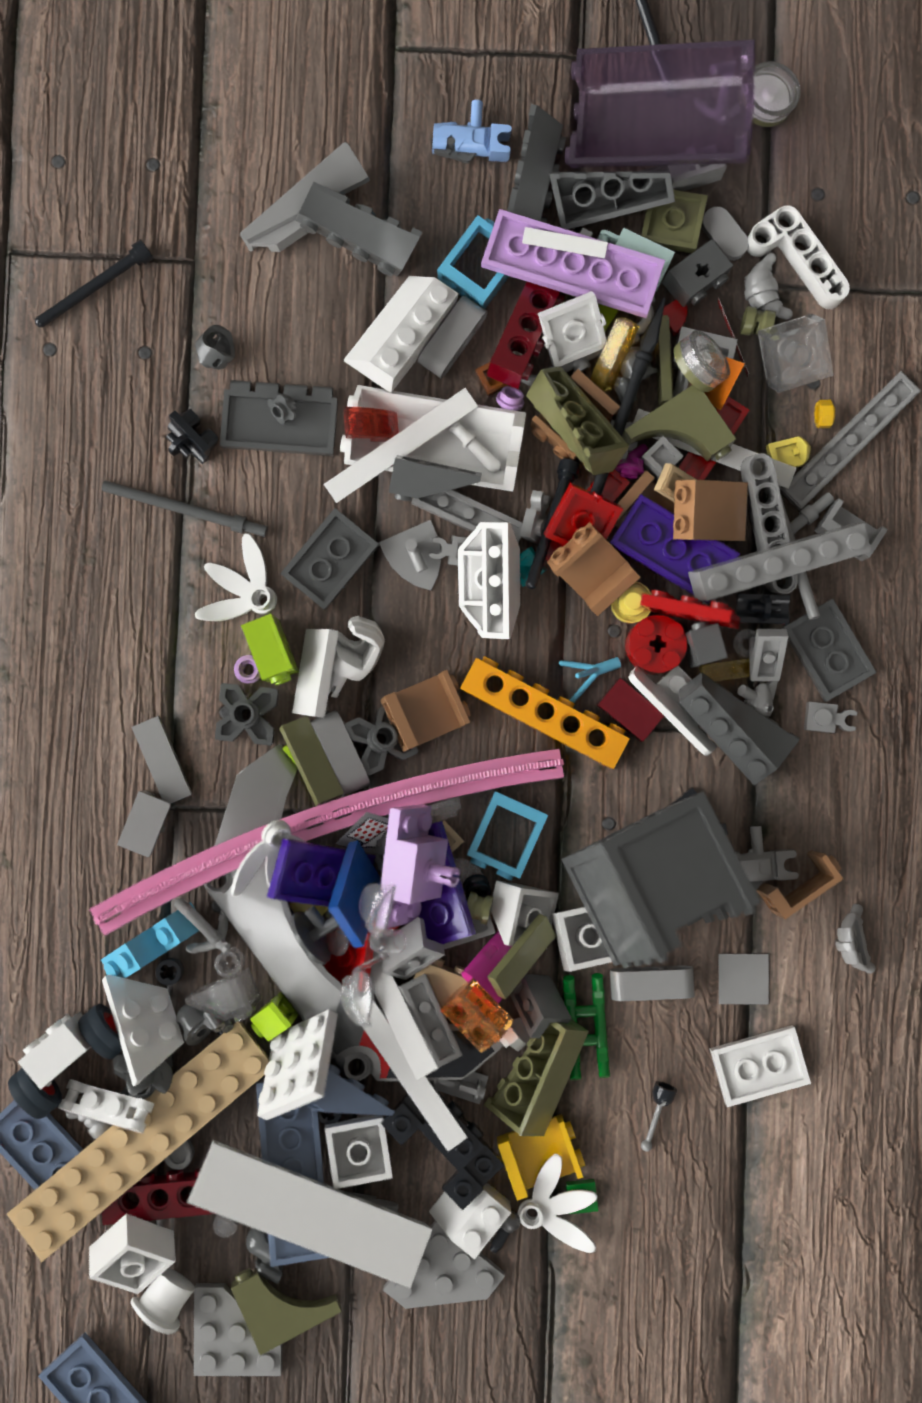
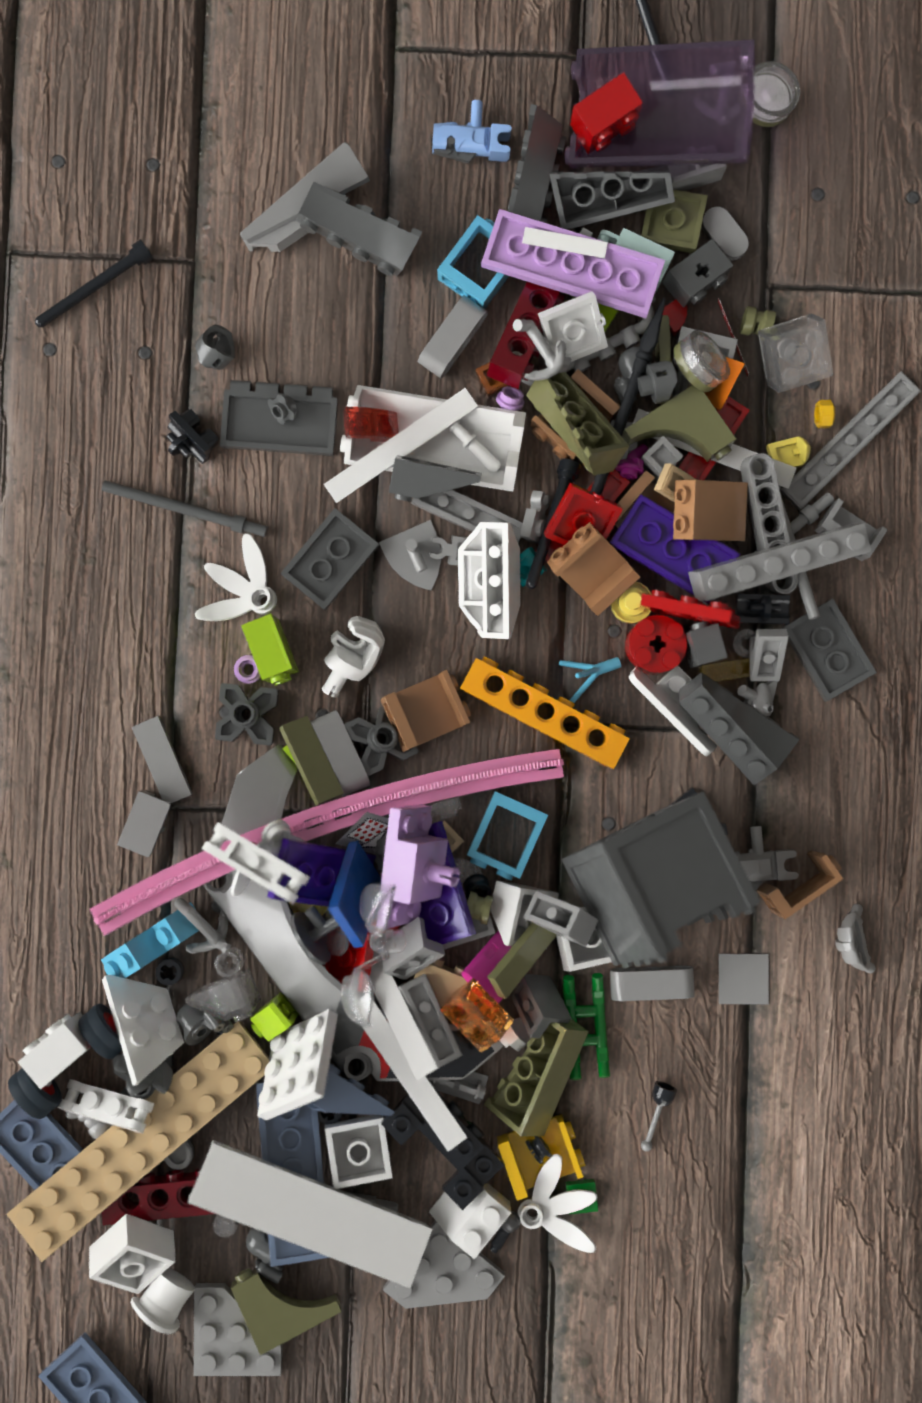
white tile [292,629,339,718] -> none
white slope [344,276,459,393] -> none
clear yellow piece [590,317,640,392] -> none
dark red panel [596,678,664,742] -> none
white plate [709,1025,811,1107] -> none
light grey piece [744,253,793,320] -> none
white beam [747,206,850,309] -> none
light grey plate [804,702,857,733] -> none
none -> white plate [202,823,310,904]
none -> light grey piece [513,319,572,381]
none -> light grey slope [523,891,598,947]
none -> black bush [525,1136,552,1164]
none -> red brick [570,72,643,155]
none -> dark grey piece [637,361,677,404]

